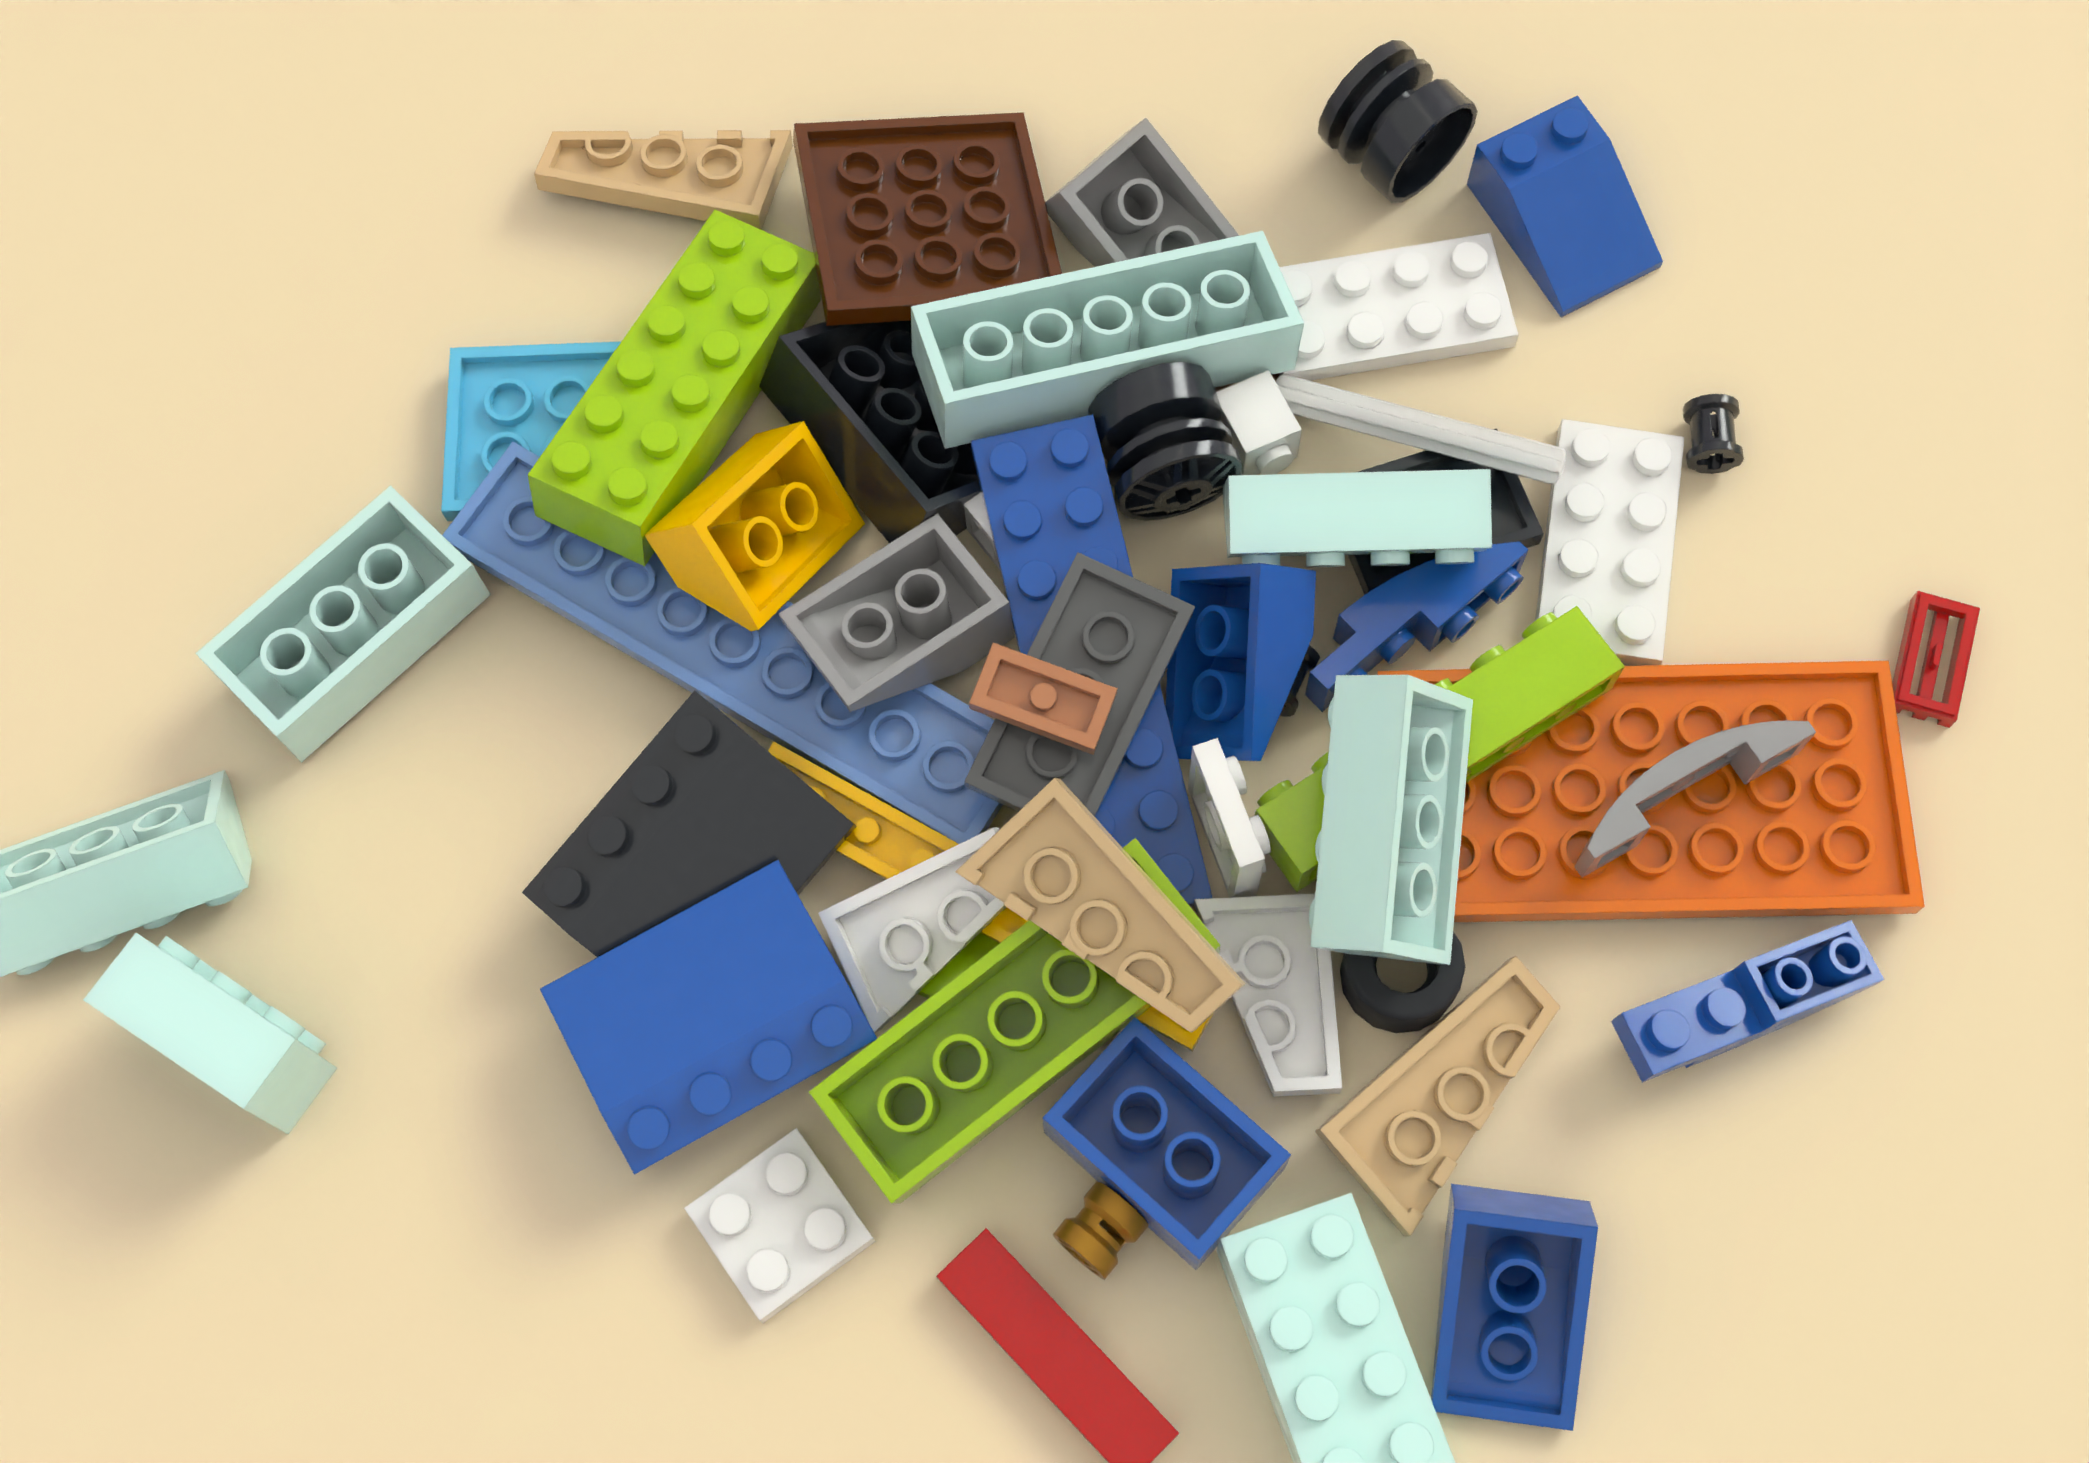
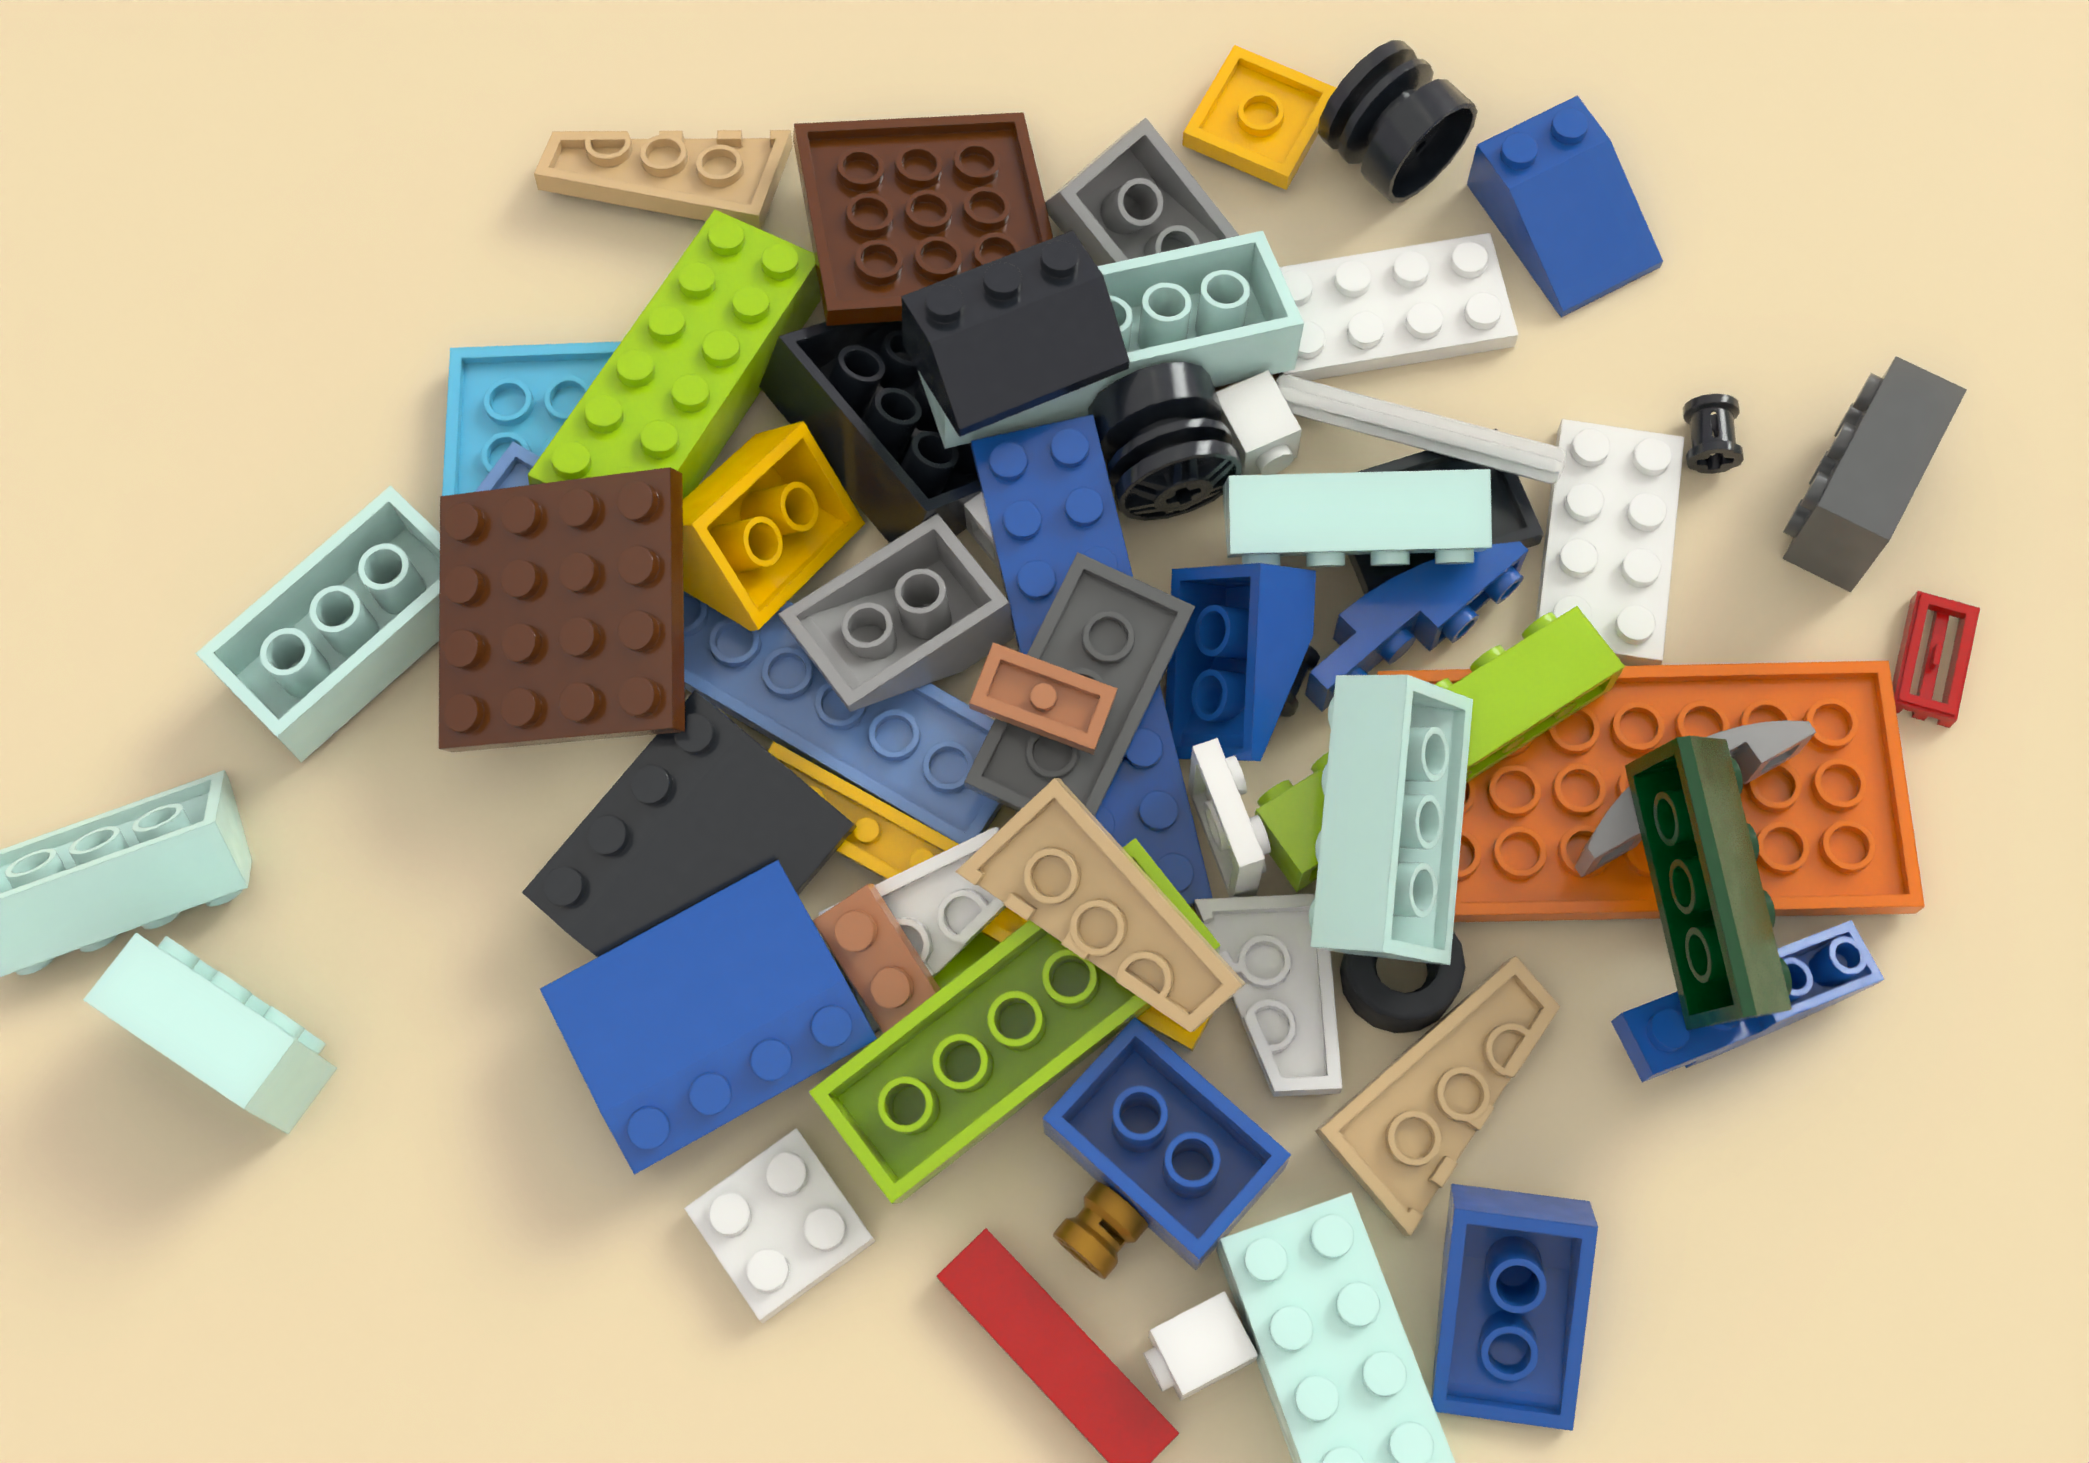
none -> reddish brown plate [439,467,685,752]
none -> nougat plate [813,883,940,1033]
none -> black slope [901,231,1130,437]
none -> white brick [1143,1291,1258,1401]
none -> yellow plate [1182,45,1336,190]
none -> dark green slope [1625,736,1792,1030]
none -> dark grey brick [1782,356,1967,592]

